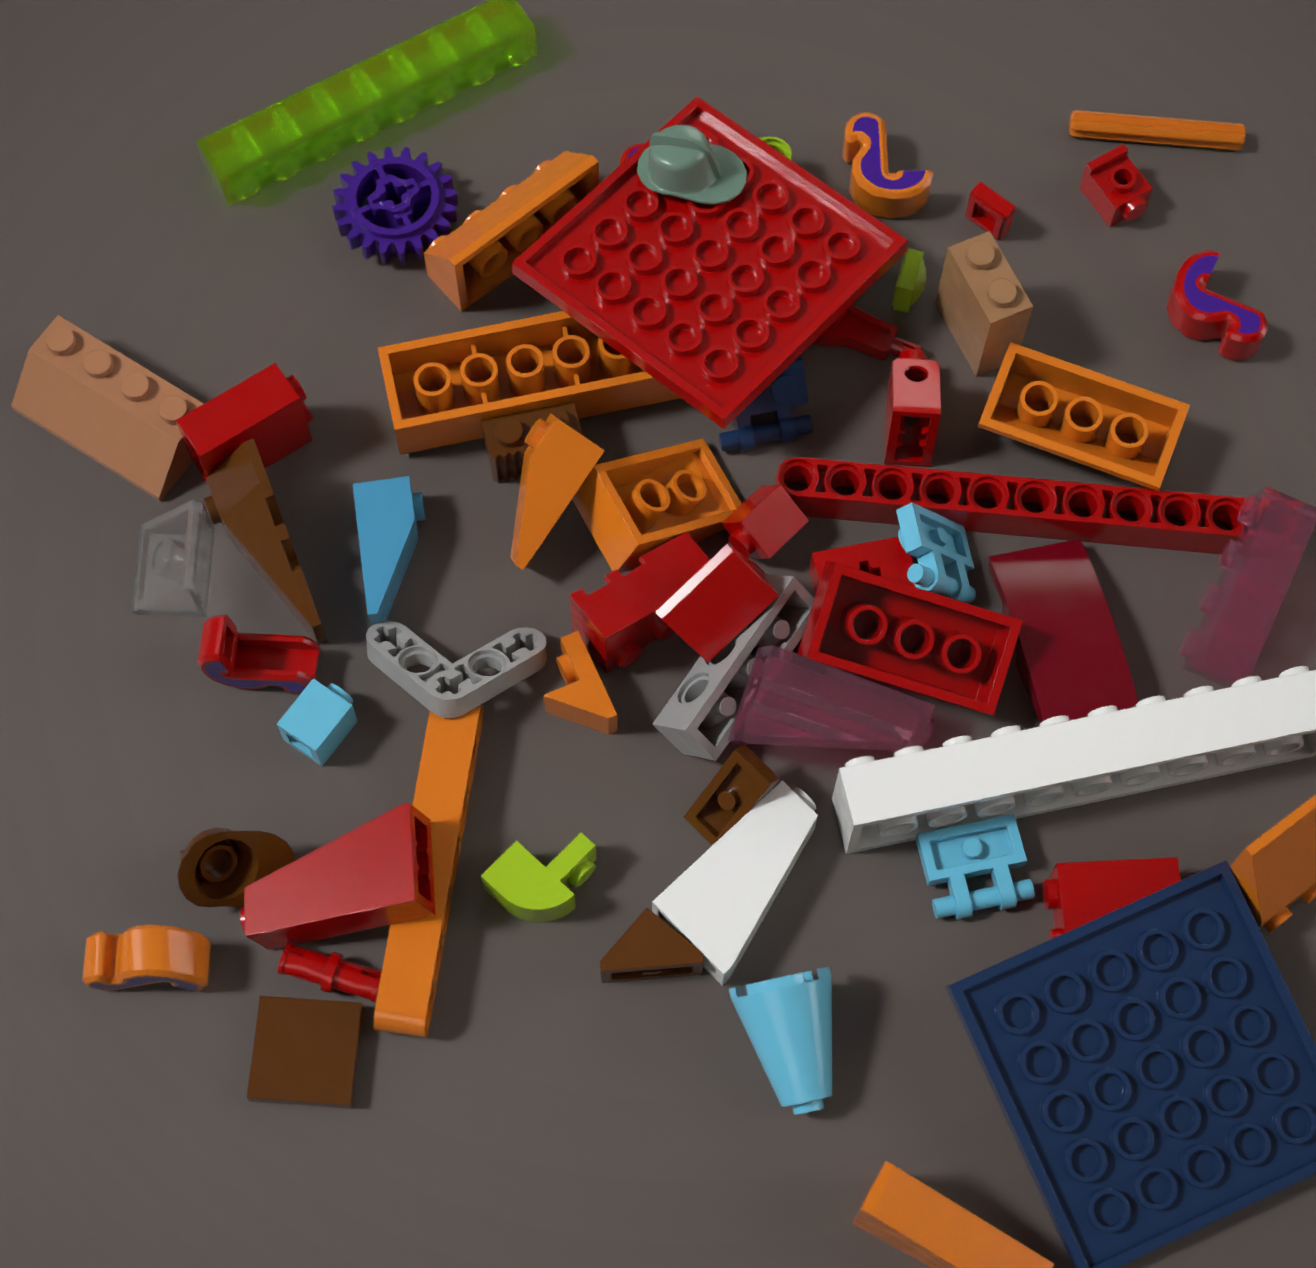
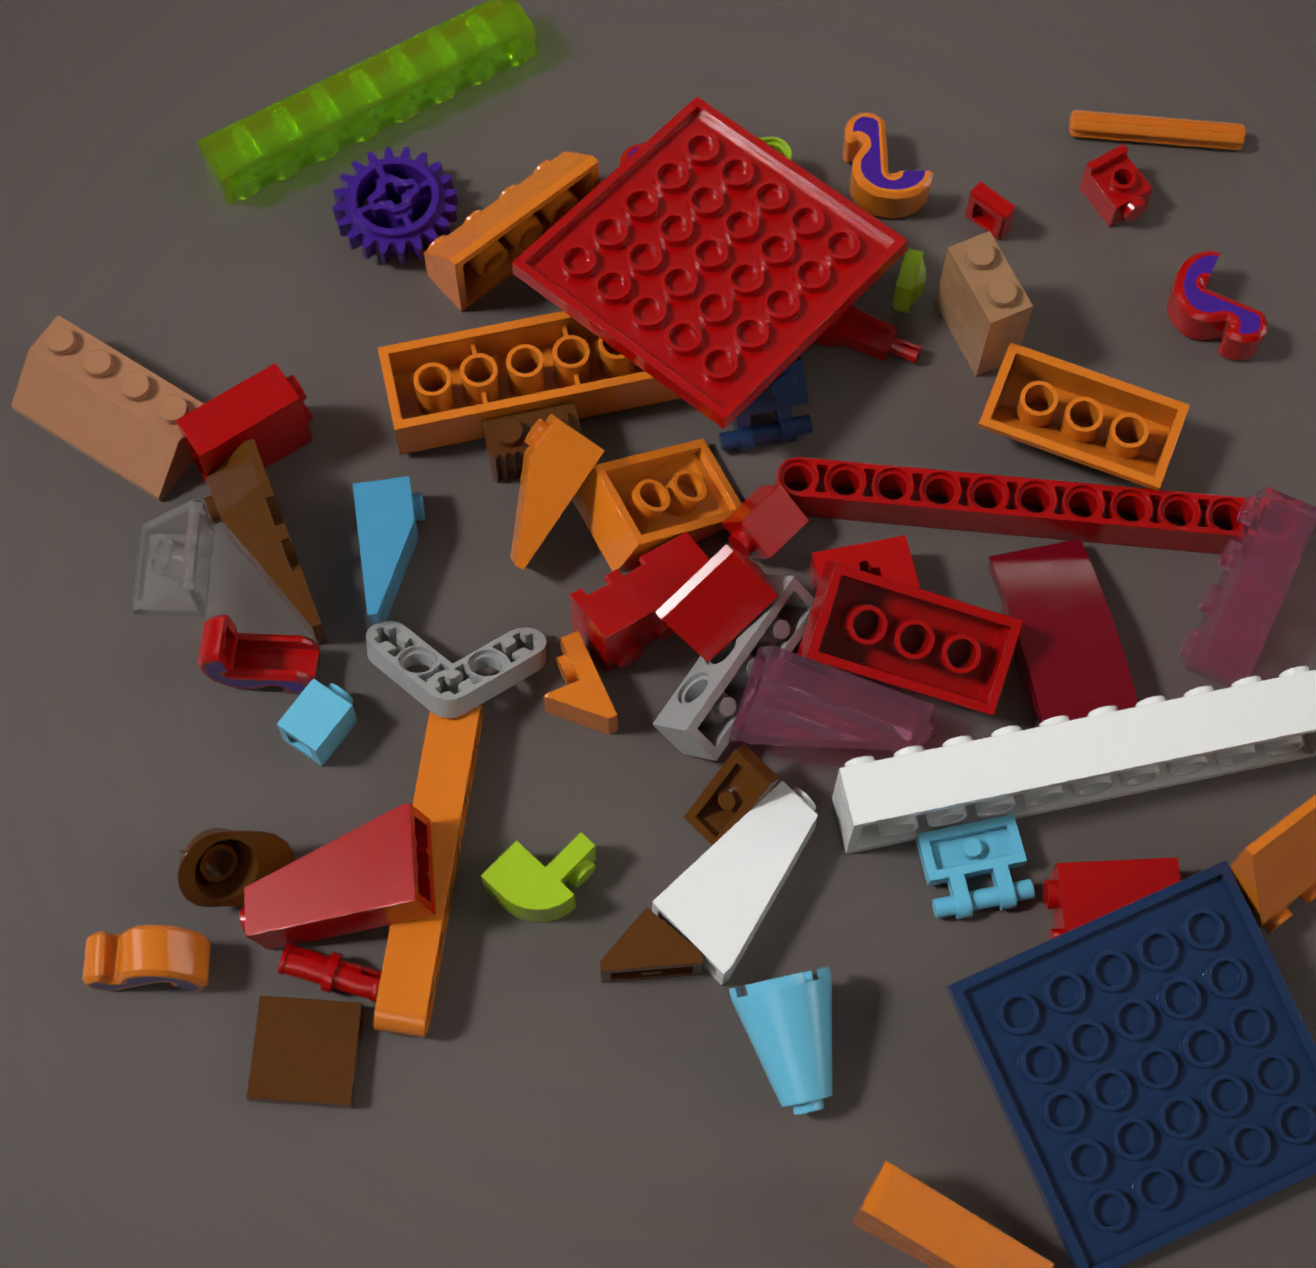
sand green piece [637,125,747,205] -> none
red torso [884,349,941,467] -> none
medium azure plate [896,502,976,604] -> none

